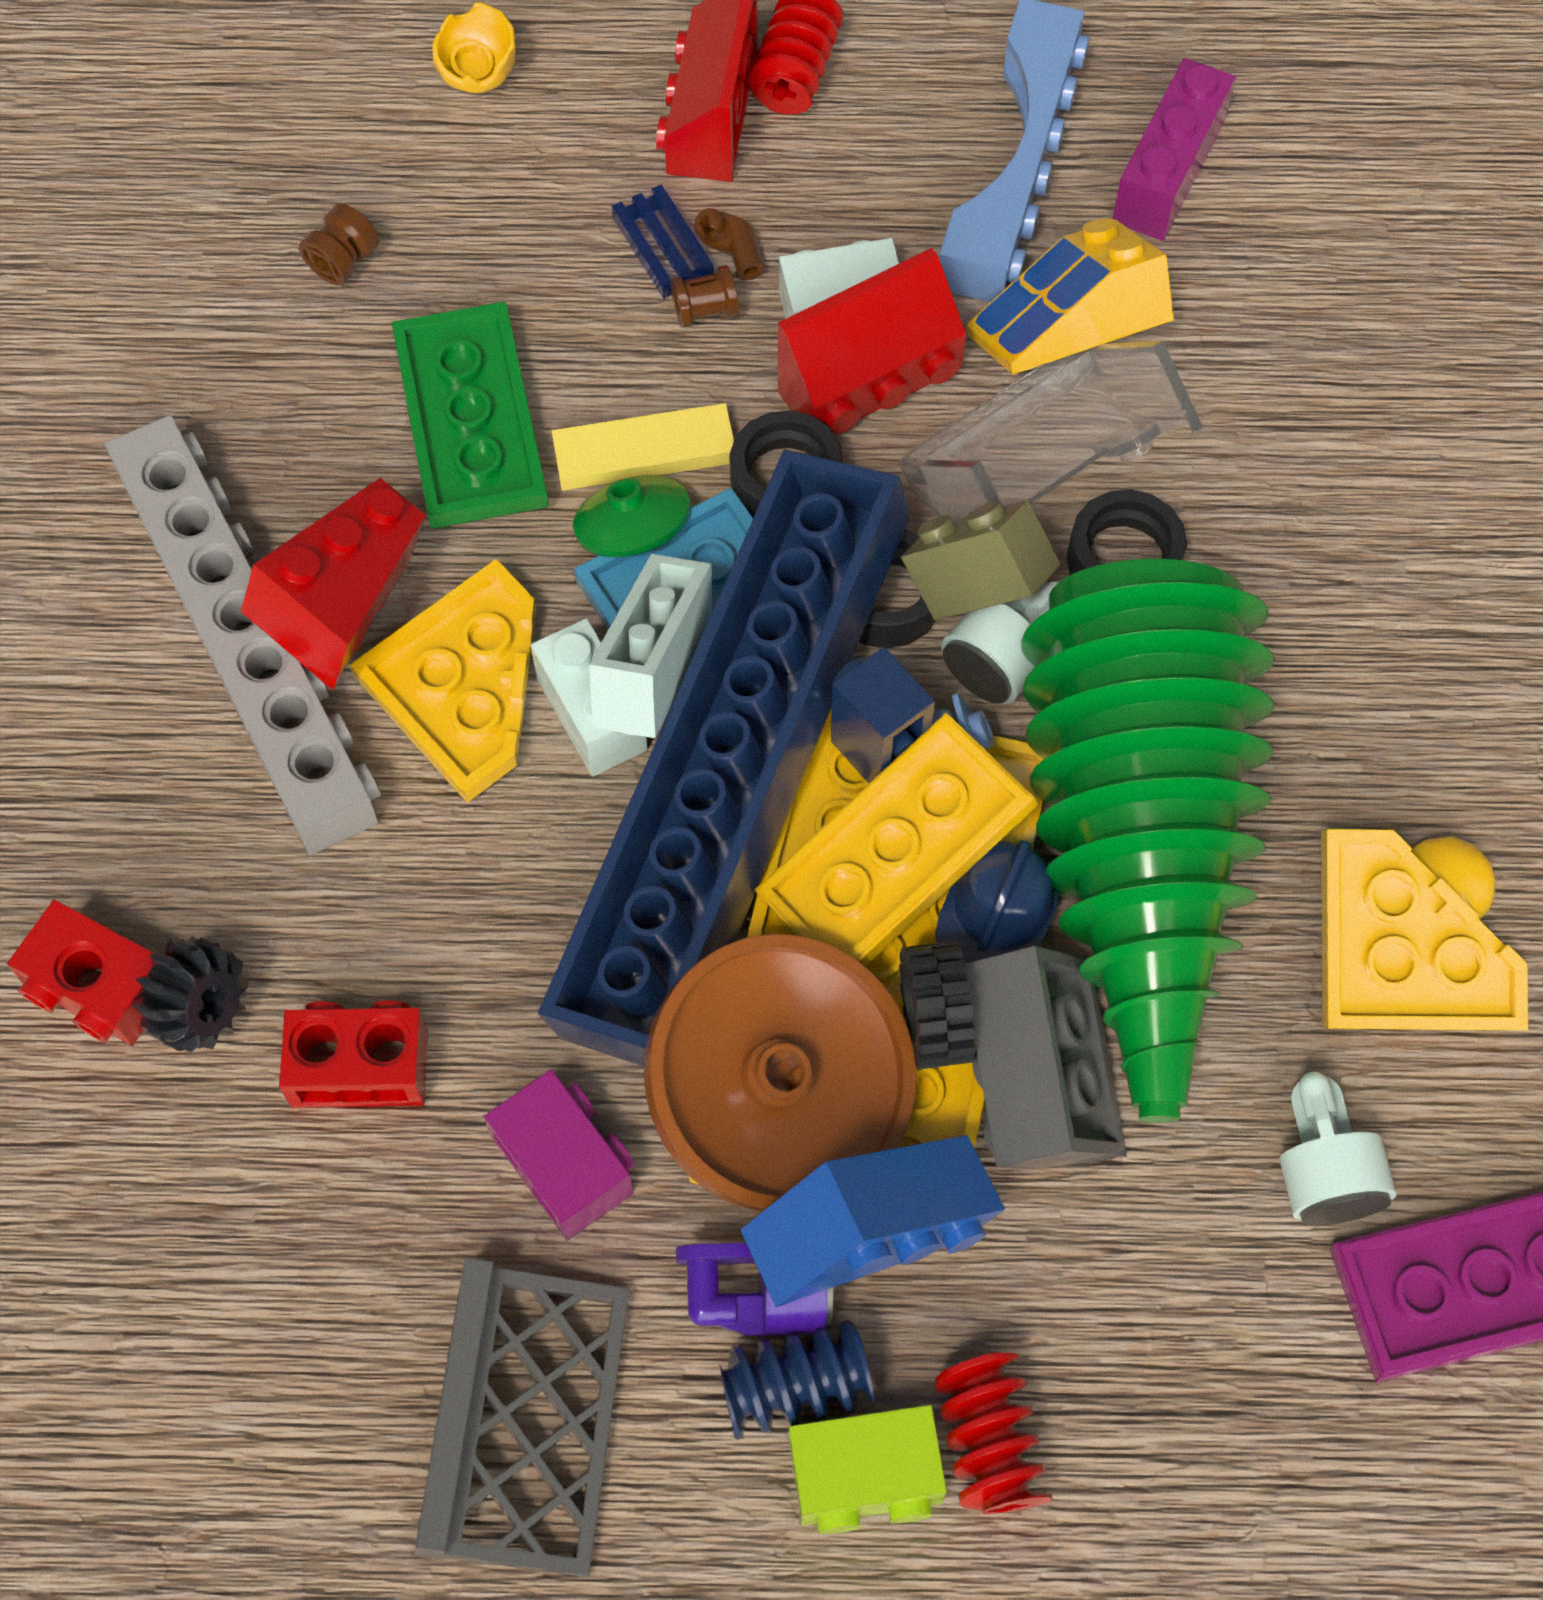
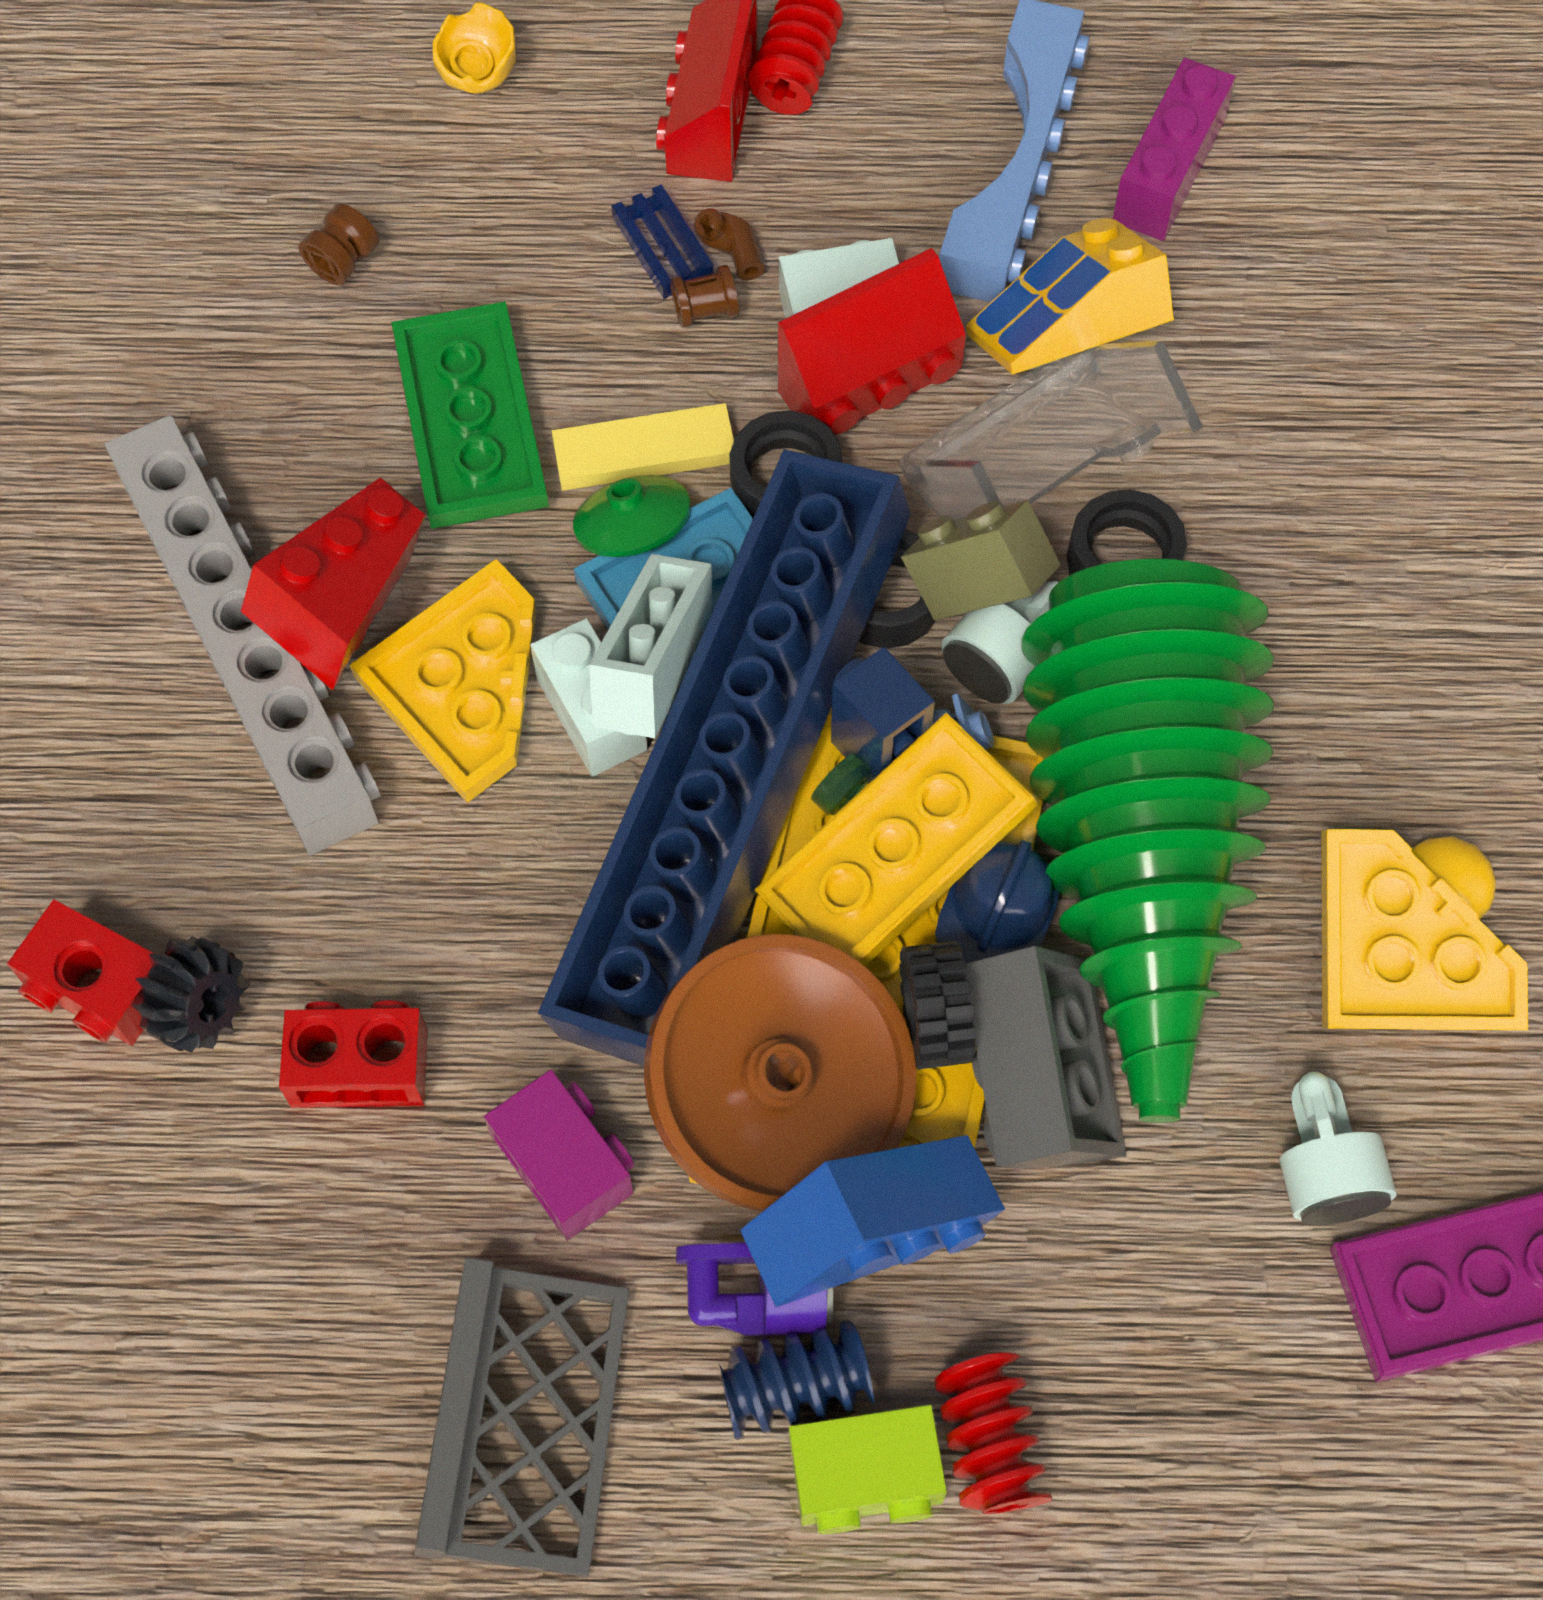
none -> clear green tile [811,753,872,815]

